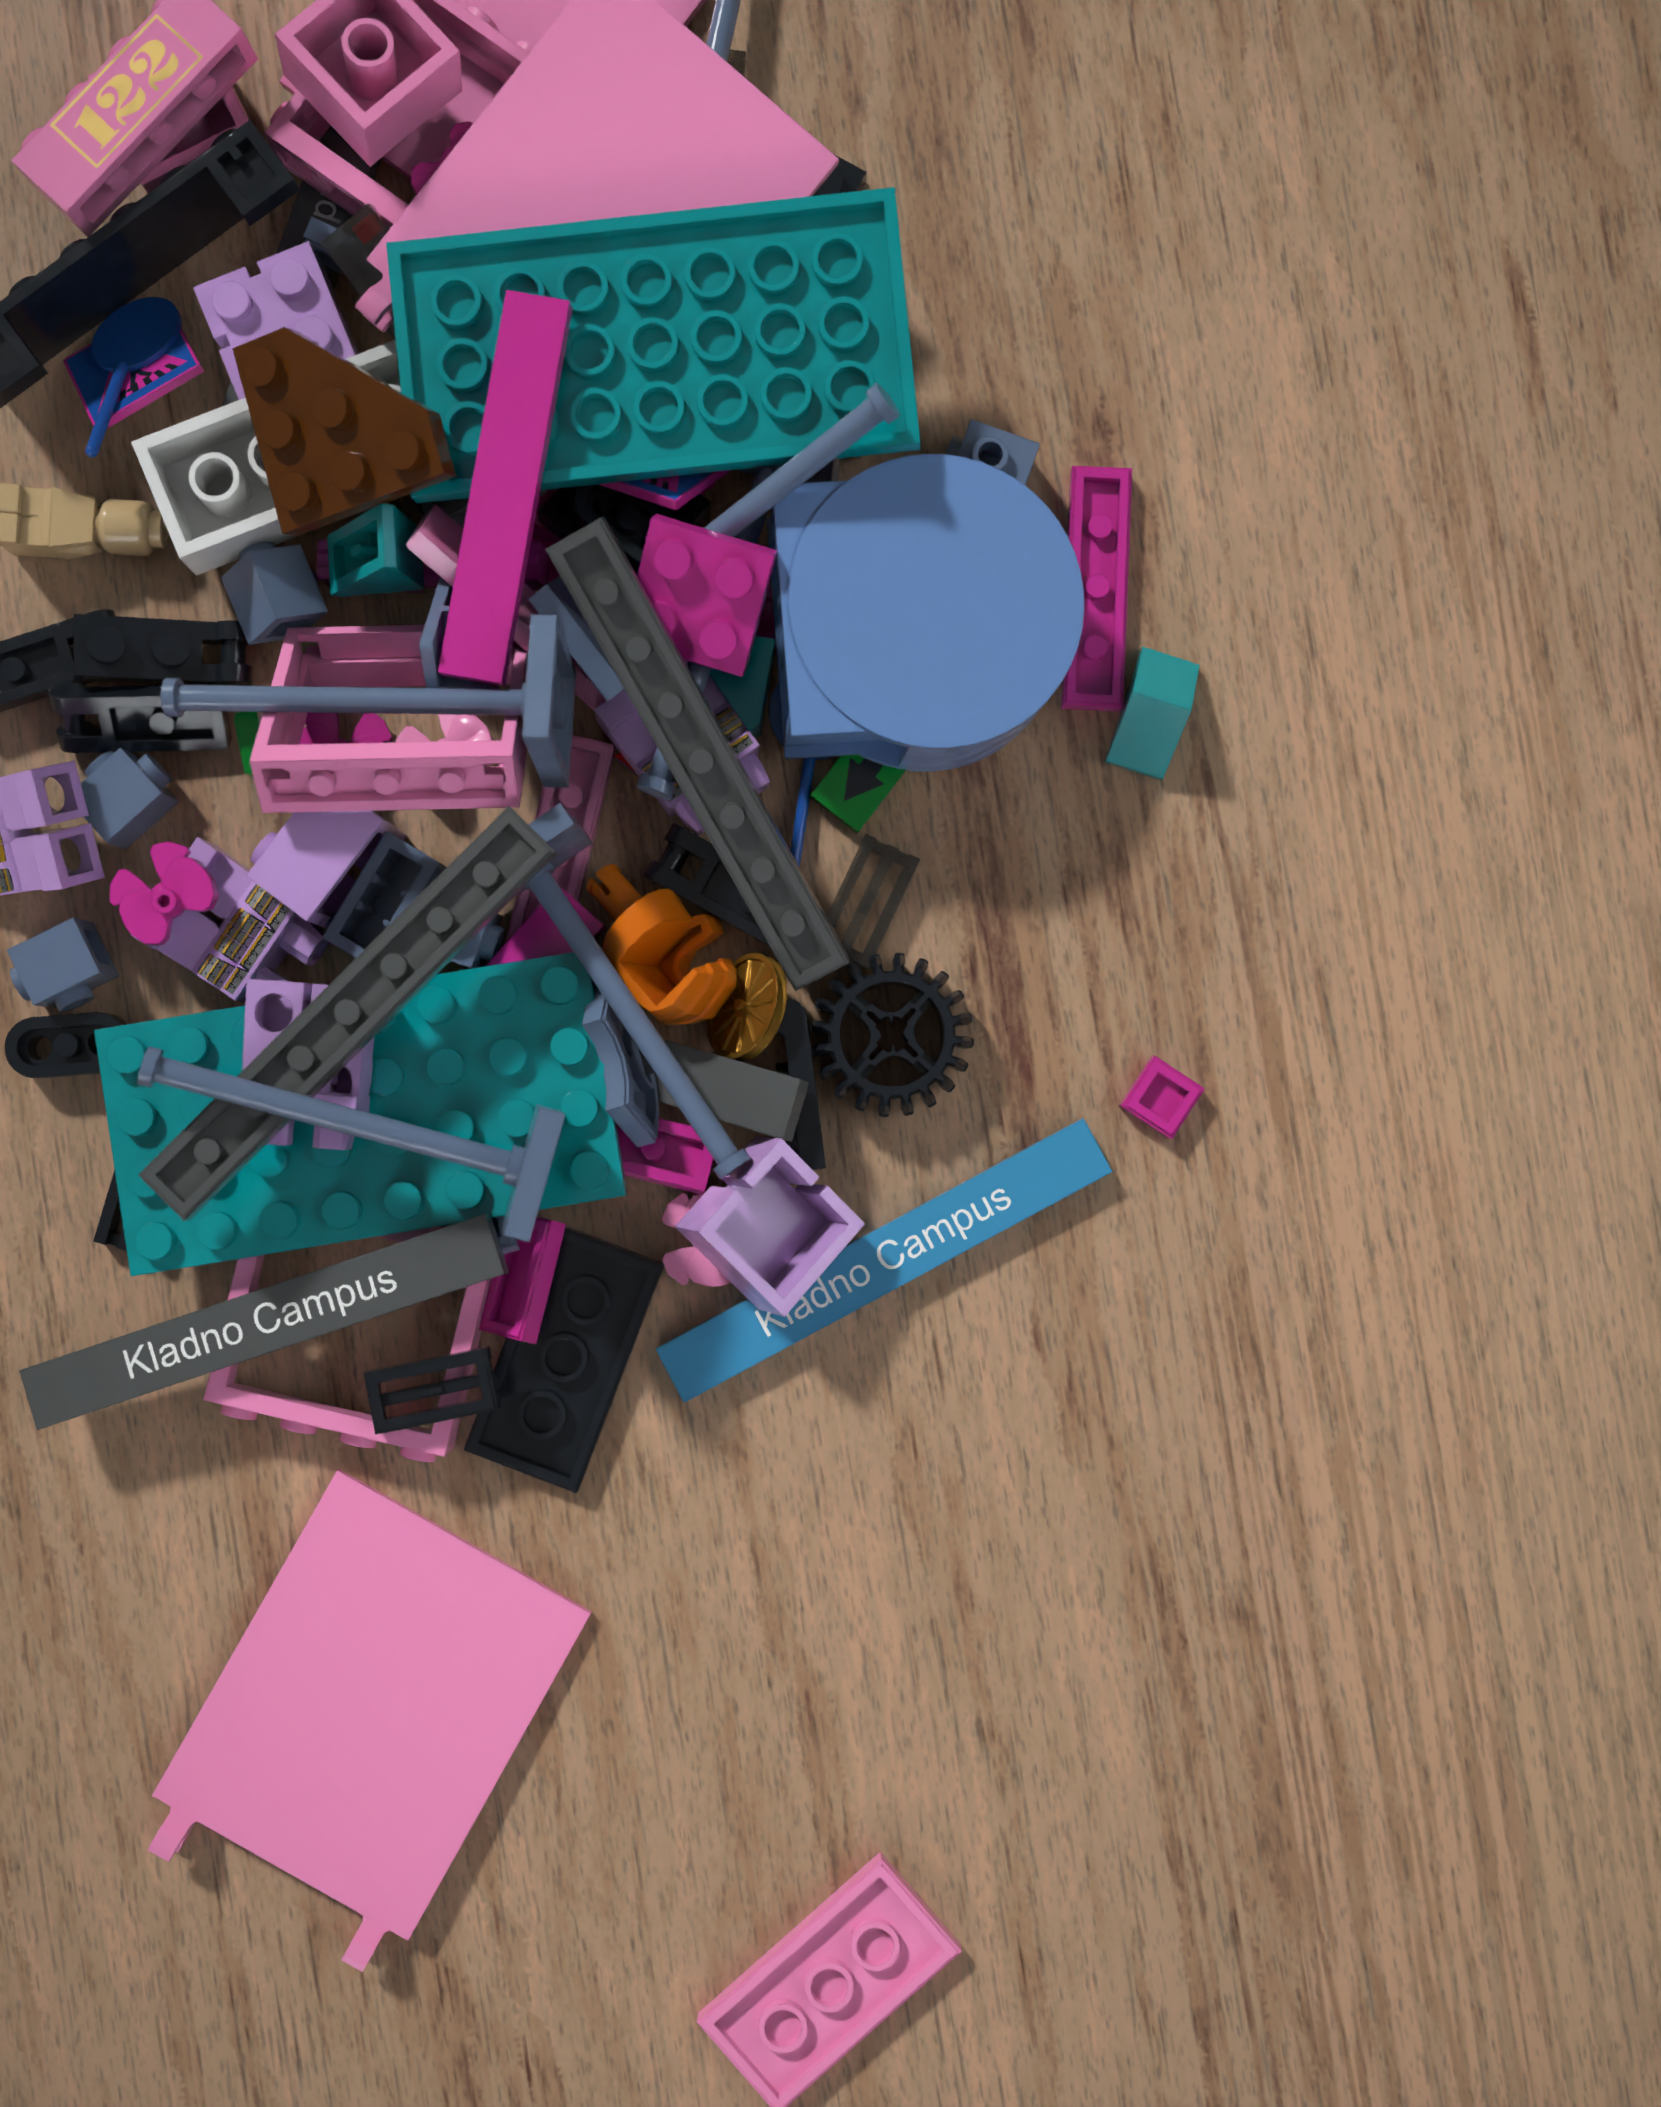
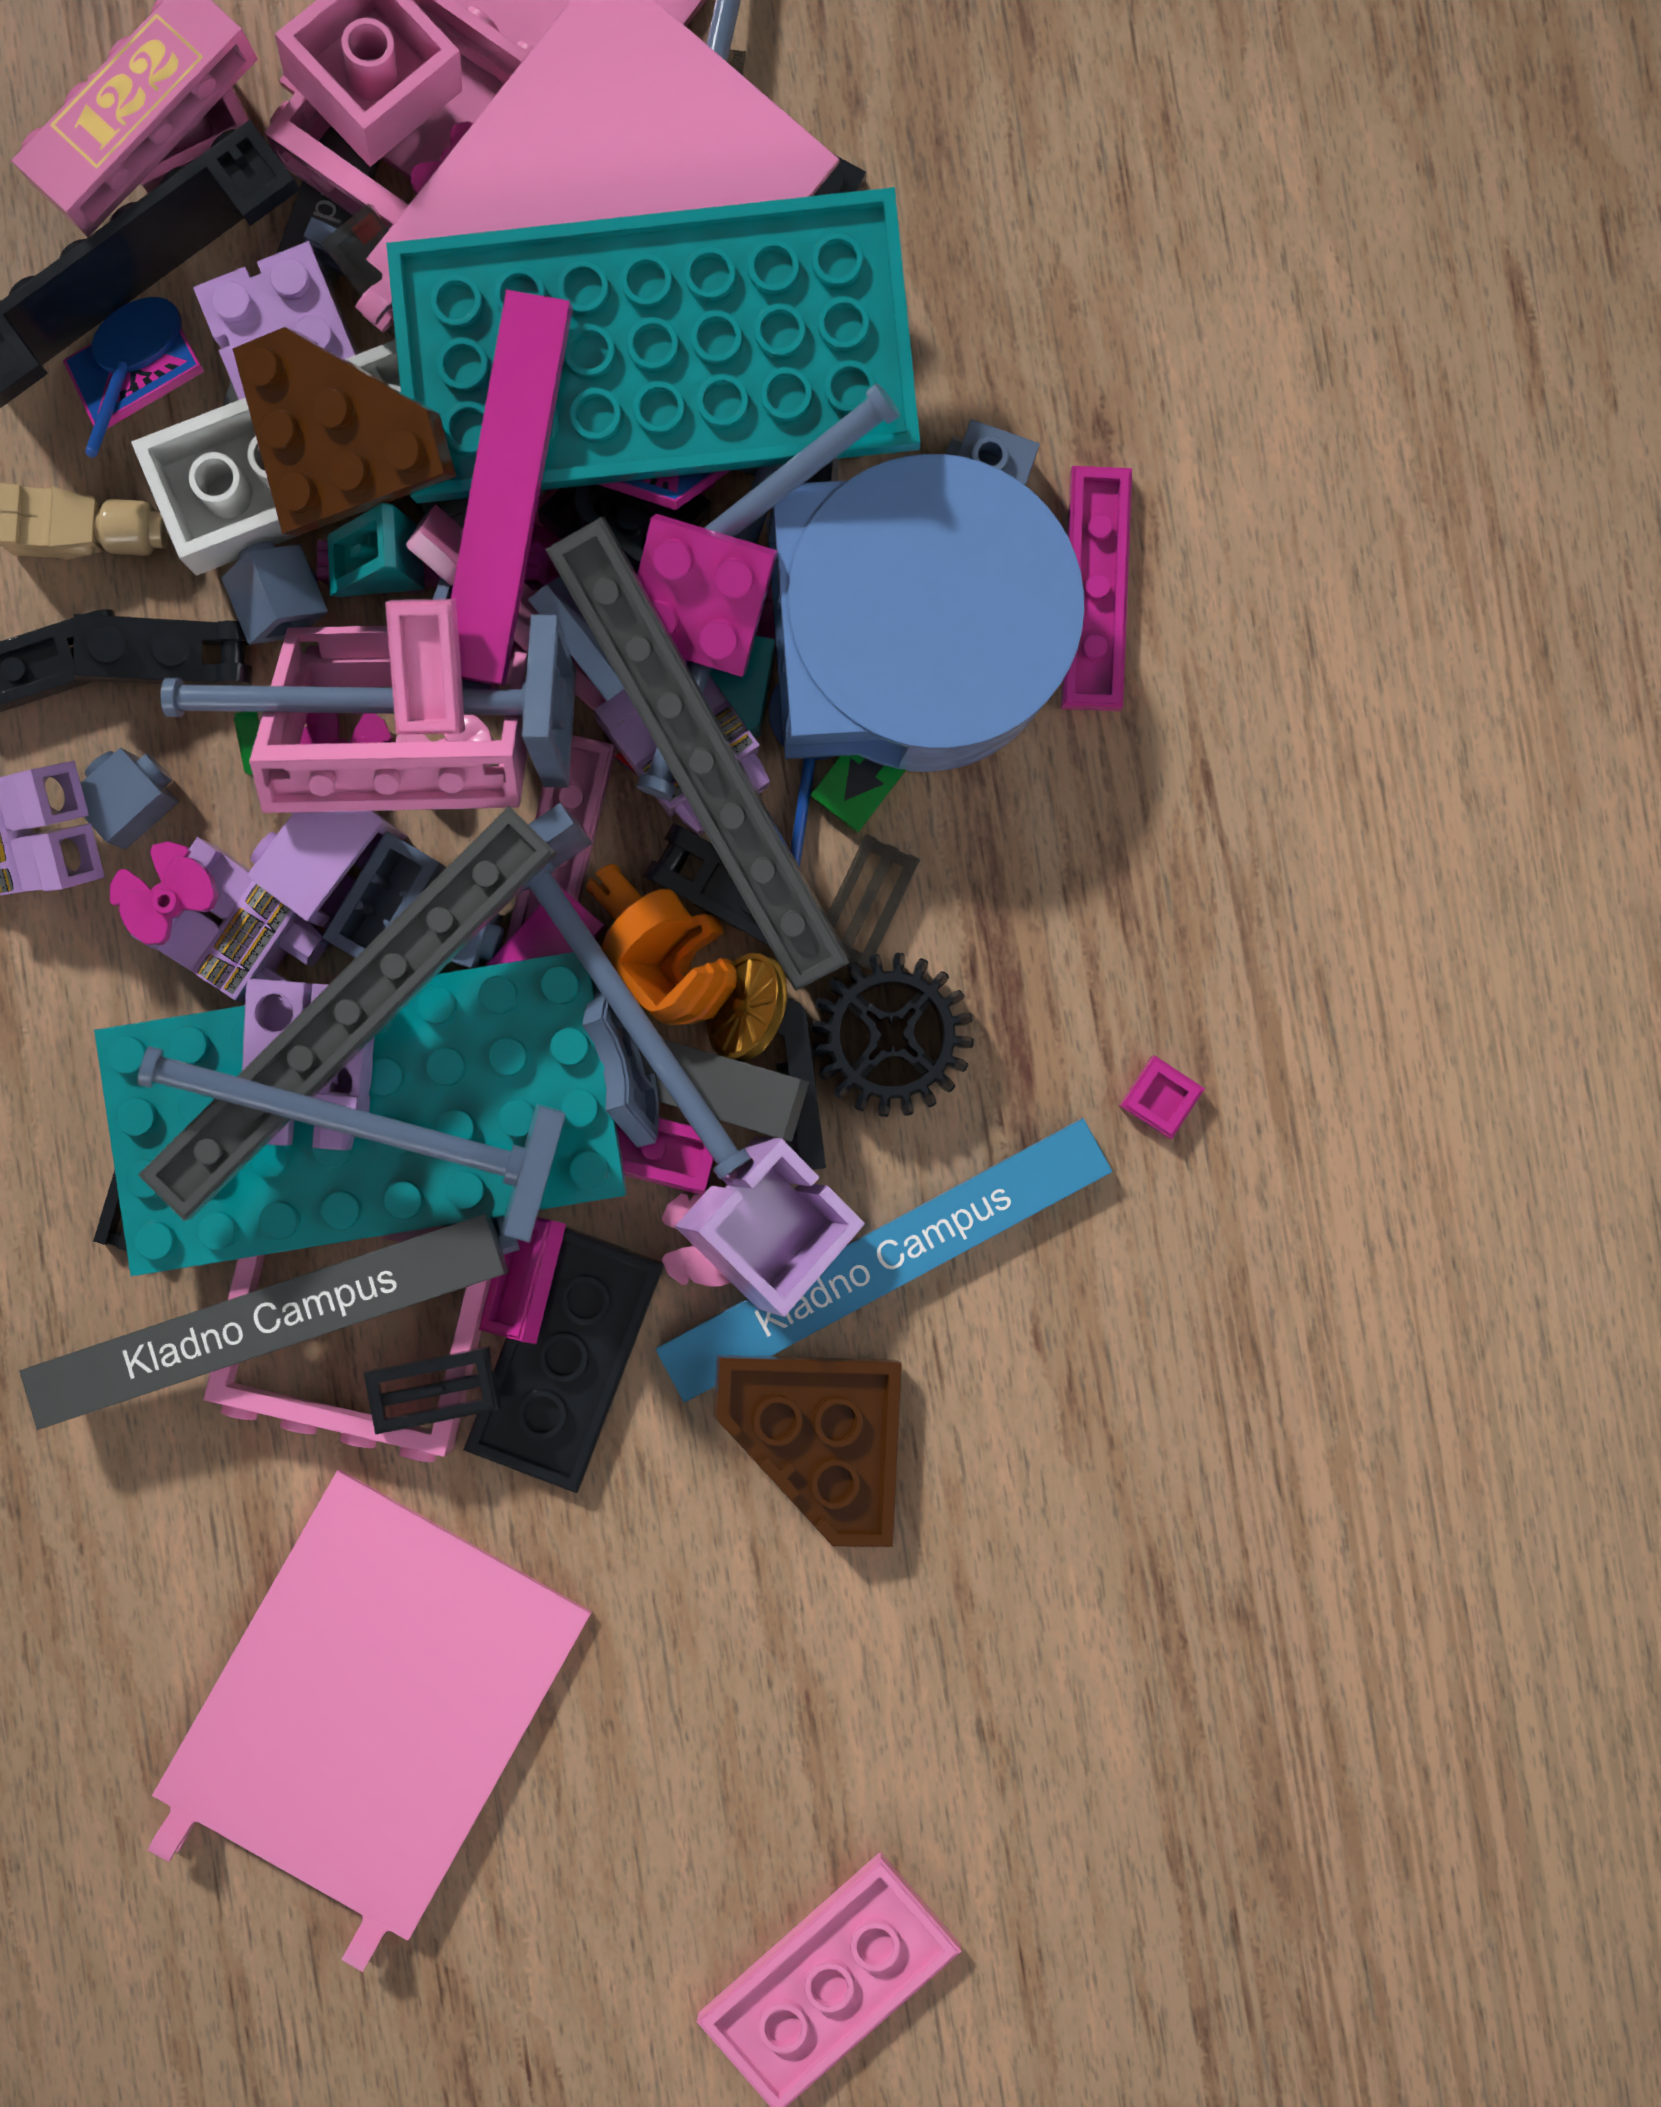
black plate [5,1012,127,1078] -> none
sand blue brick [6,917,120,1012] -> none
black plate [48,682,232,753] -> none
teal slope [1105,646,1200,780] -> none
none -> bright pink tile [386,599,465,735]
none -> reddish brown plate [714,1355,902,1547]

